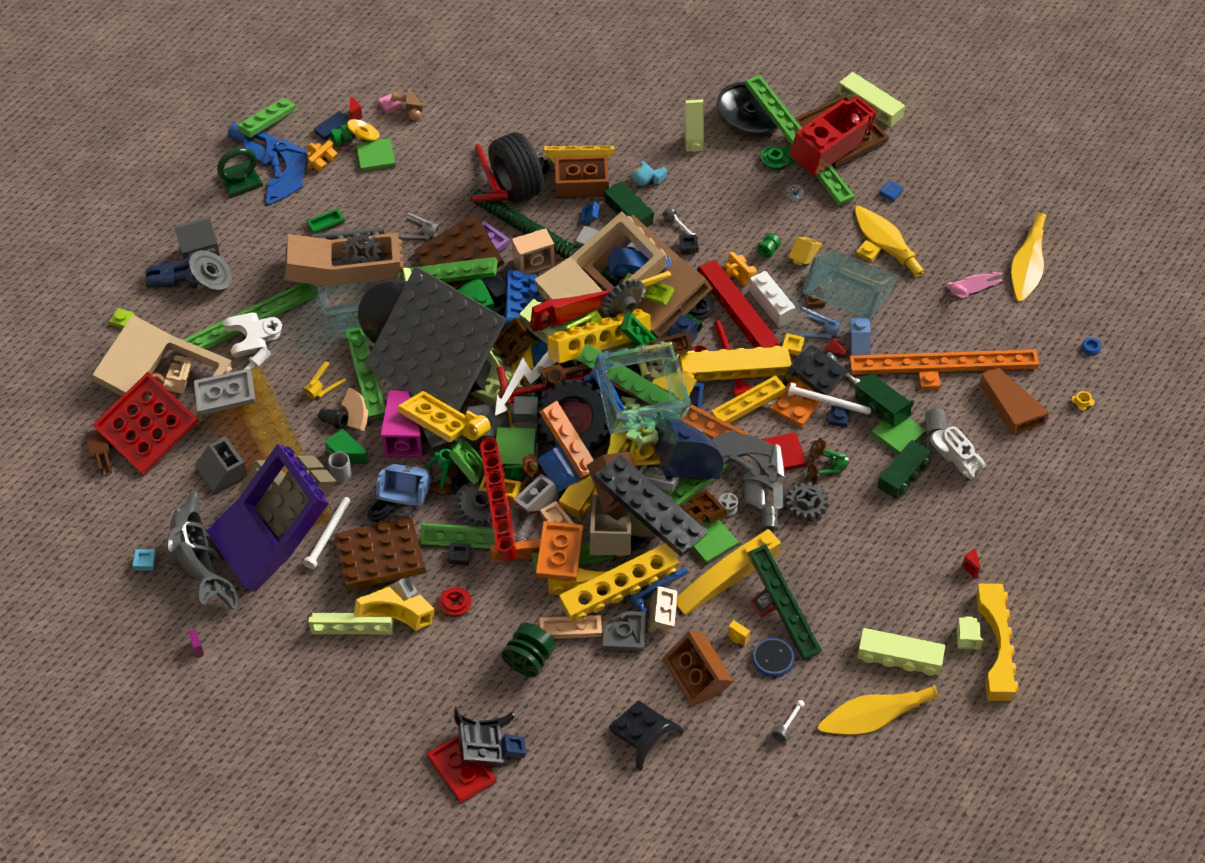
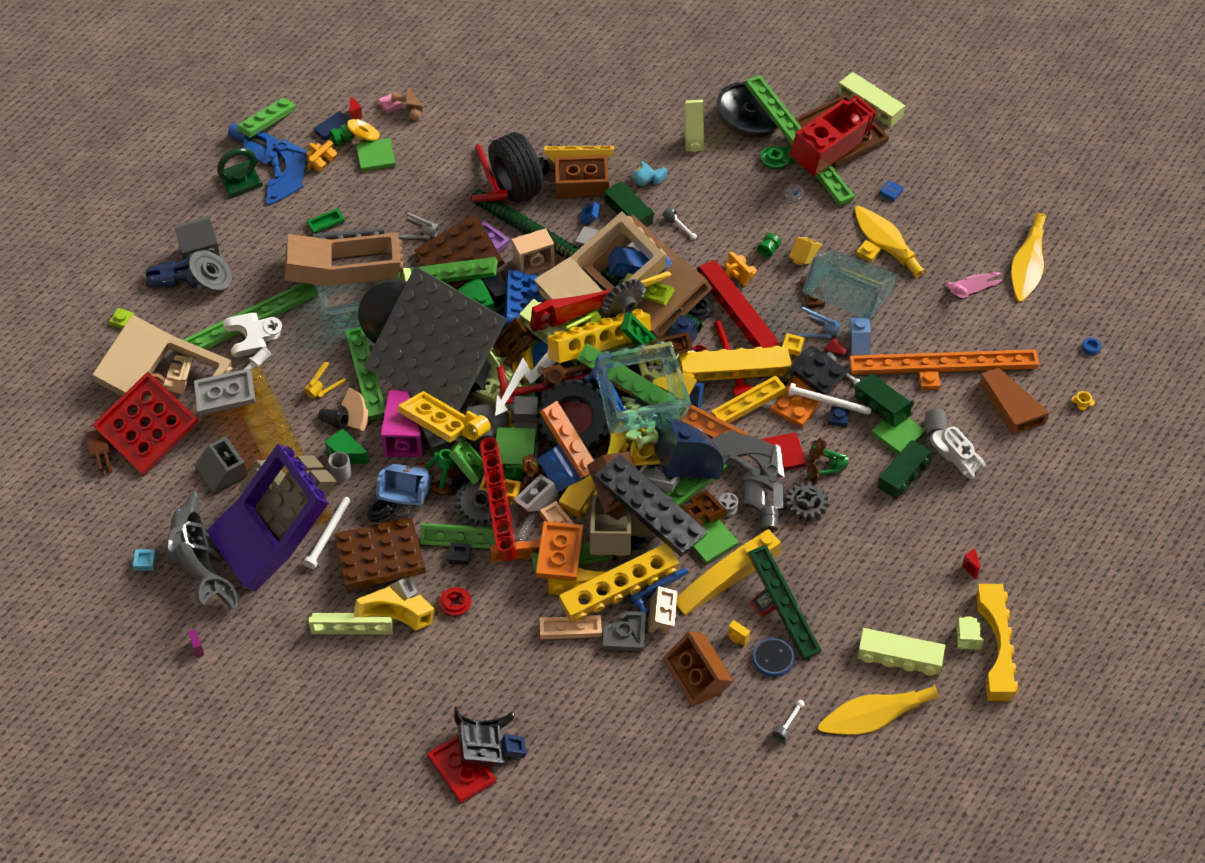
dark grey gear [342,231,381,265] -> none
dark green wheel [501,622,556,677] -> none
black piece [609,700,684,771] -> none
black plate [679,234,699,254] -> none
white brick [749,271,796,328] -> none

